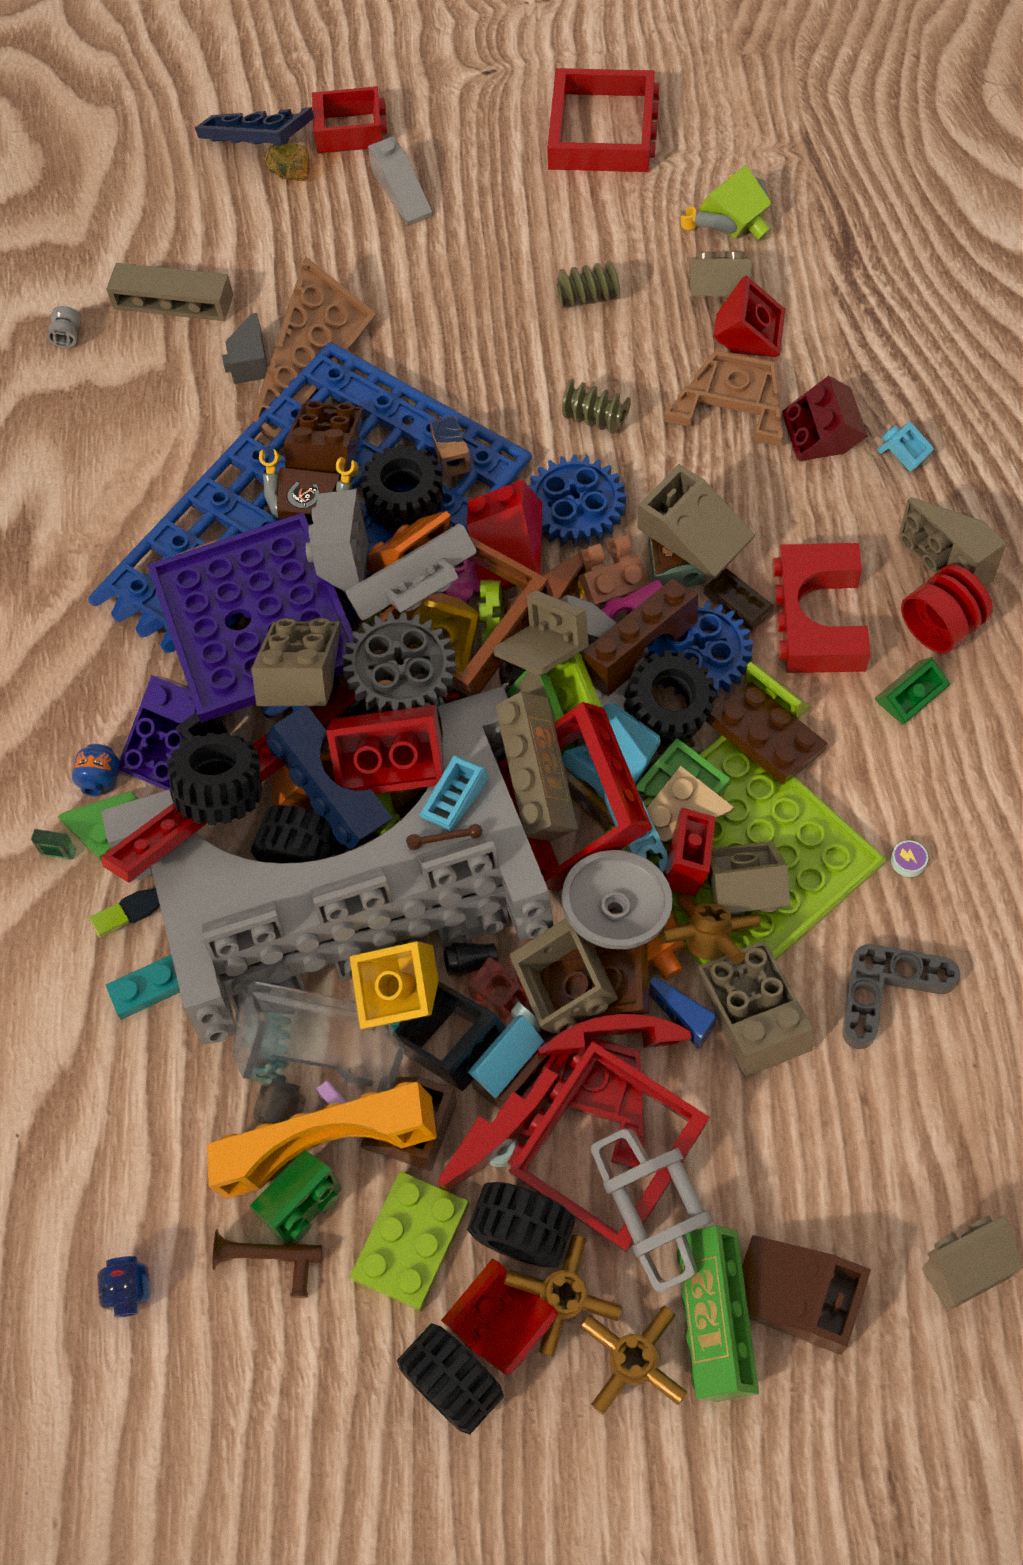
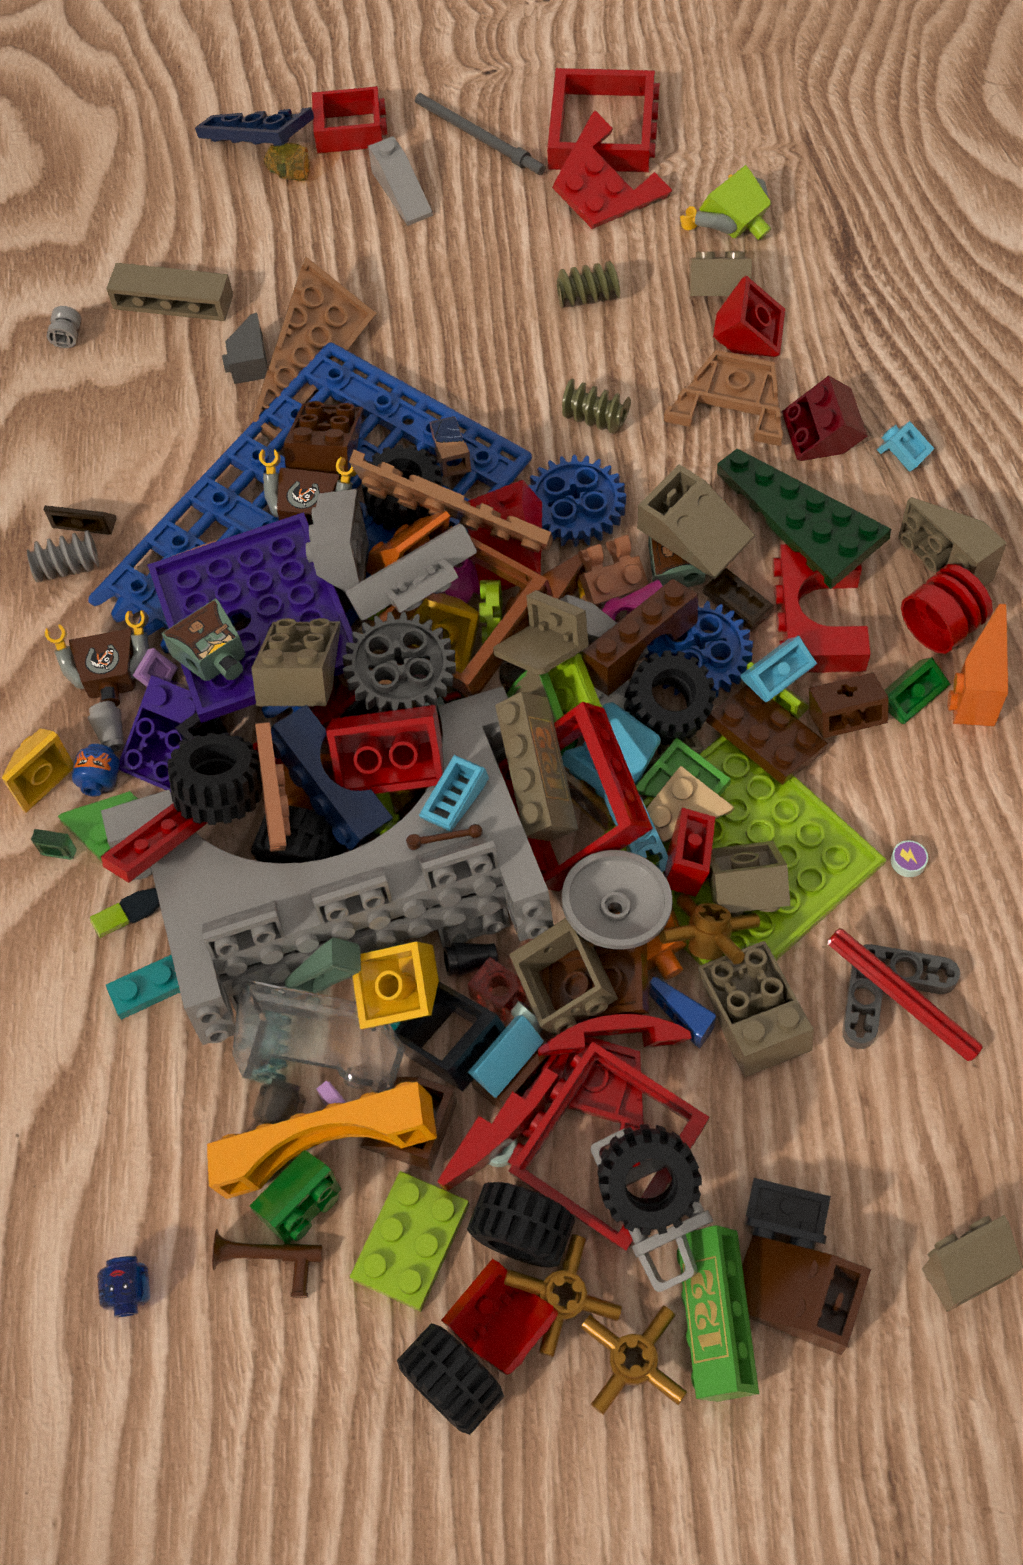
none -> yellow slope [2,728,74,813]
none -> light grey piece [27,530,99,583]
none -> dark brown slope [43,505,117,535]
none -> torso [45,610,149,707]
none -> light grey cone [88,701,125,753]
none -> lavender tile [132,648,178,687]
none -> torso [161,598,246,681]
none -> nougat wing [255,722,291,852]
none -> sand green slope [285,937,361,995]
none -> medium nougat wing [349,450,553,553]
none -> dark grey bar [415,93,546,175]
none -> red wing [552,110,672,229]
none -> black tyre [597,1124,702,1235]
none -> dark green wing [717,449,891,589]
none -> medium azure slope [740,636,817,702]
none -> black bracket [744,1178,831,1250]
none -> reddish brown brick [809,672,889,739]
none -> red axle [827,928,983,1061]
none -> orange slope [947,604,1008,726]

